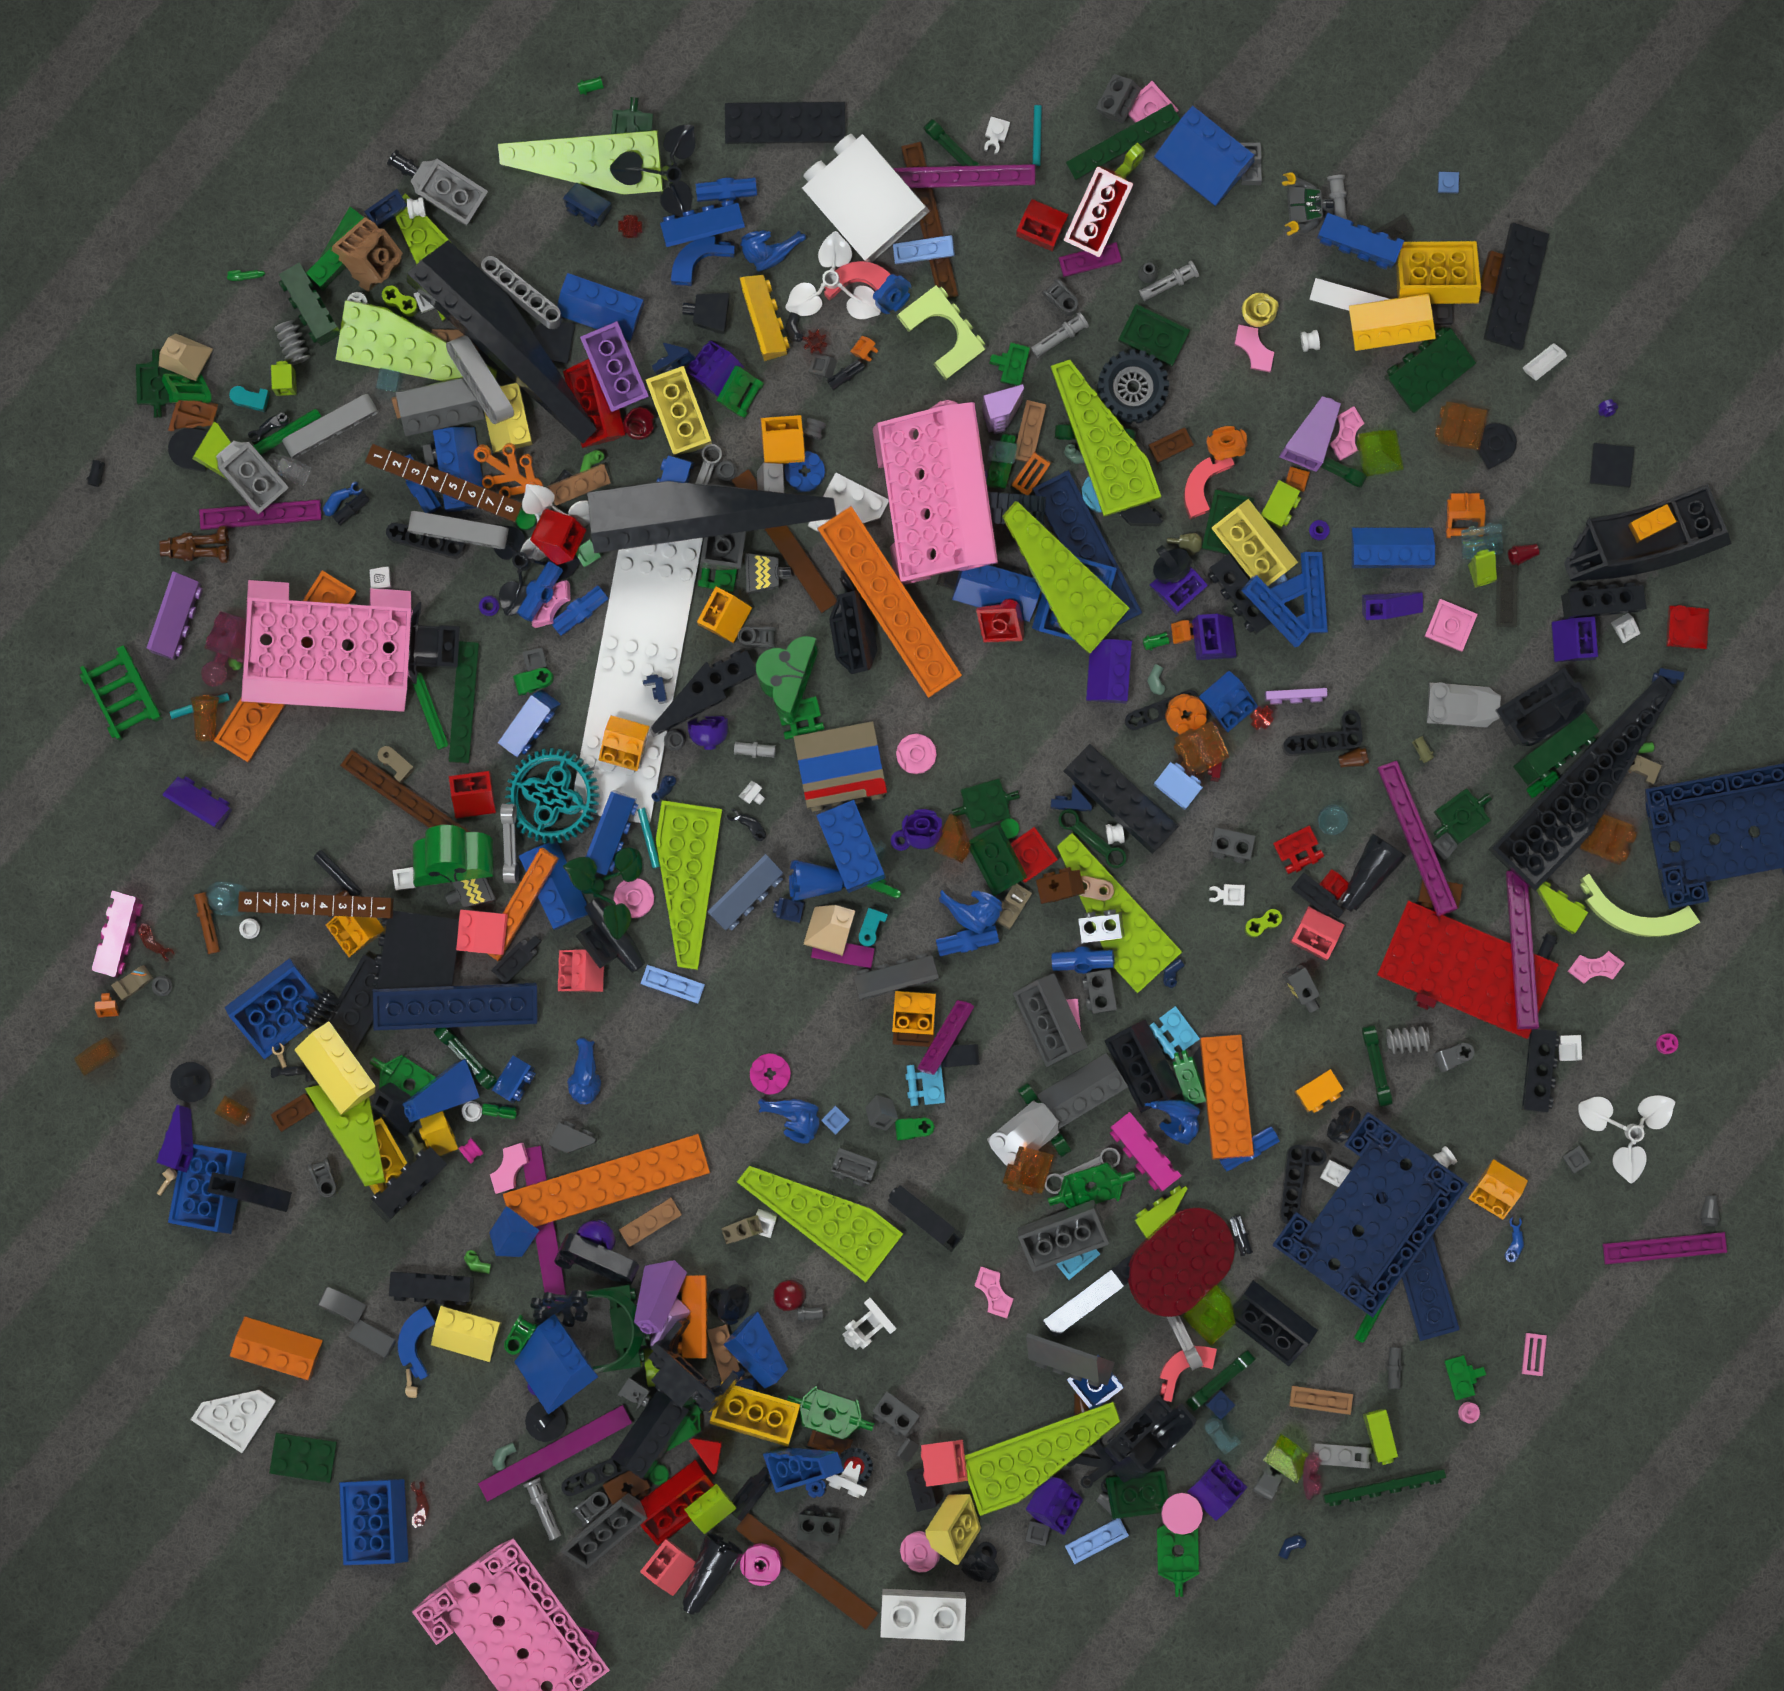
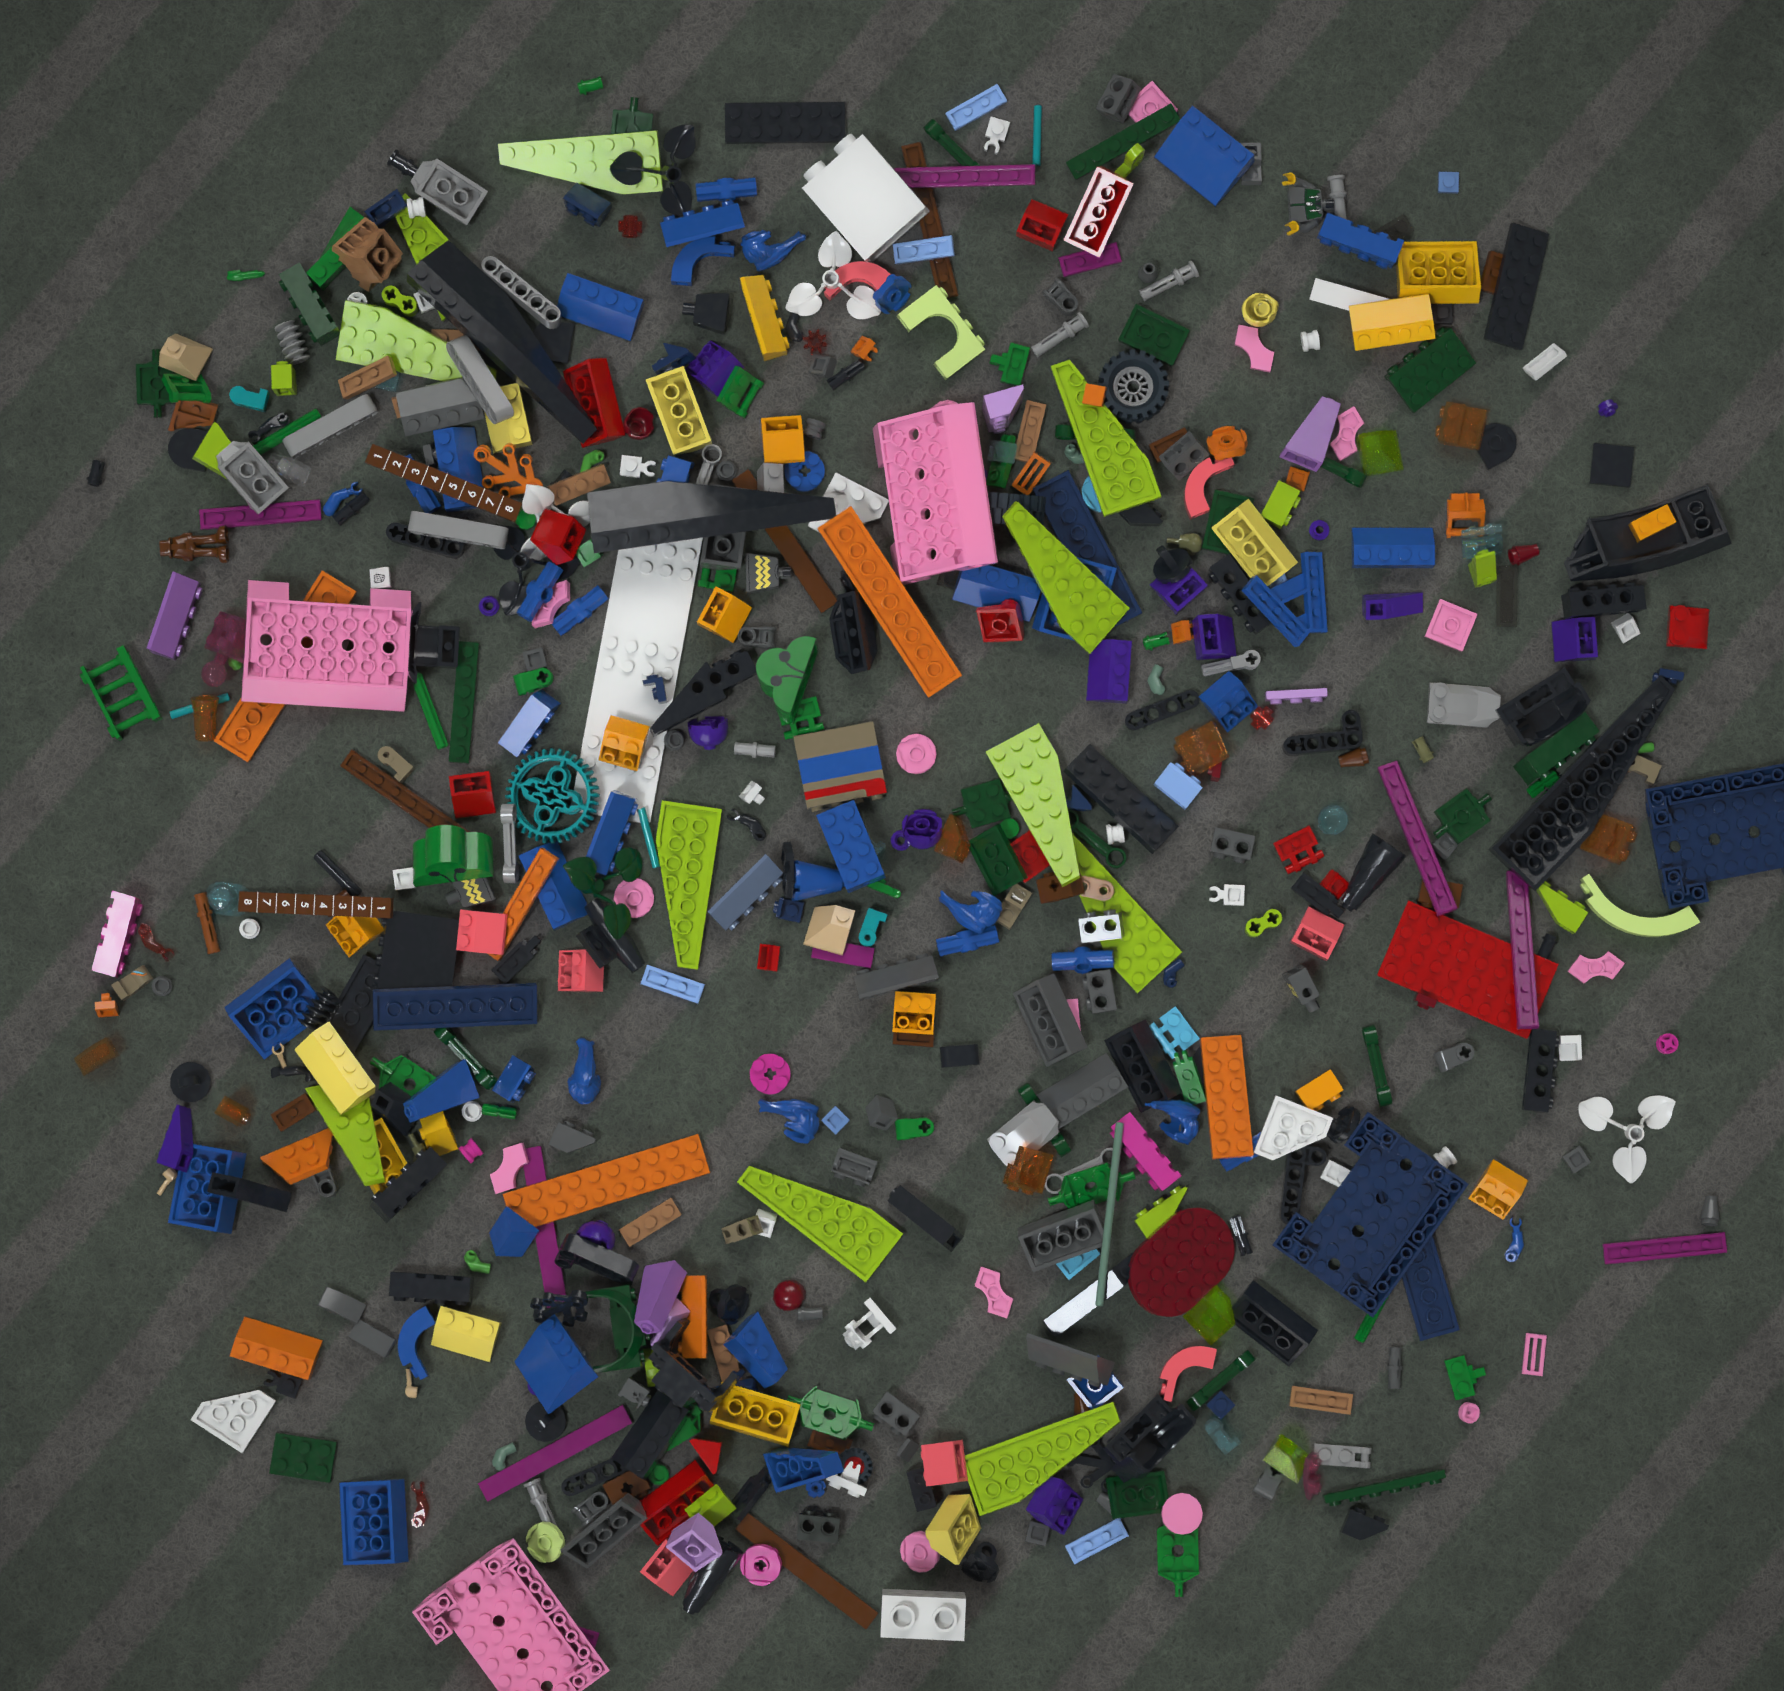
dark purple slope [163,776,232,830] -> none
green piece [504,1315,538,1355] -> none
medium lavender slope [580,322,649,412] -> none
dark blue arm [651,775,676,802] -> none
medium azure plate [905,1064,945,1106] -> none
magenta tile [917,1000,974,1075] -> none
orange plate [1165,694,1207,735] -> none
light grey piece [1166,1315,1204,1371] -> none
dark purple slope [1187,1459,1247,1521] -> none
dark blue arm [1278,1535,1306,1559] -> none
lime slope [1363,1409,1398,1465] -> none
light grey piece [1386,1026,1430,1054] -> none
none -> orange wing [260,1128,333,1185]
none -> black plate [263,1371,303,1399]
none -> medium nougat plate [338,356,397,400]
none -> yellowish green tile [526,1521,565,1563]
none -> white plate [620,455,656,478]
none -> lavender slope [666,1513,723,1572]
none -> red piece [757,944,780,972]
none -> black tile [781,842,795,898]
none -> light blue tile [945,84,1007,131]
none -> lime wing [986,723,1080,887]
none -> orange tile [1082,383,1107,407]
none -> sand green piece [1095,1122,1124,1307]
none -> dark grey brick [1159,431,1210,480]
none -> light grey connector [1201,650,1261,676]
none -> white plate [1253,1096,1333,1160]
none -> black slope [1340,1507,1389,1540]

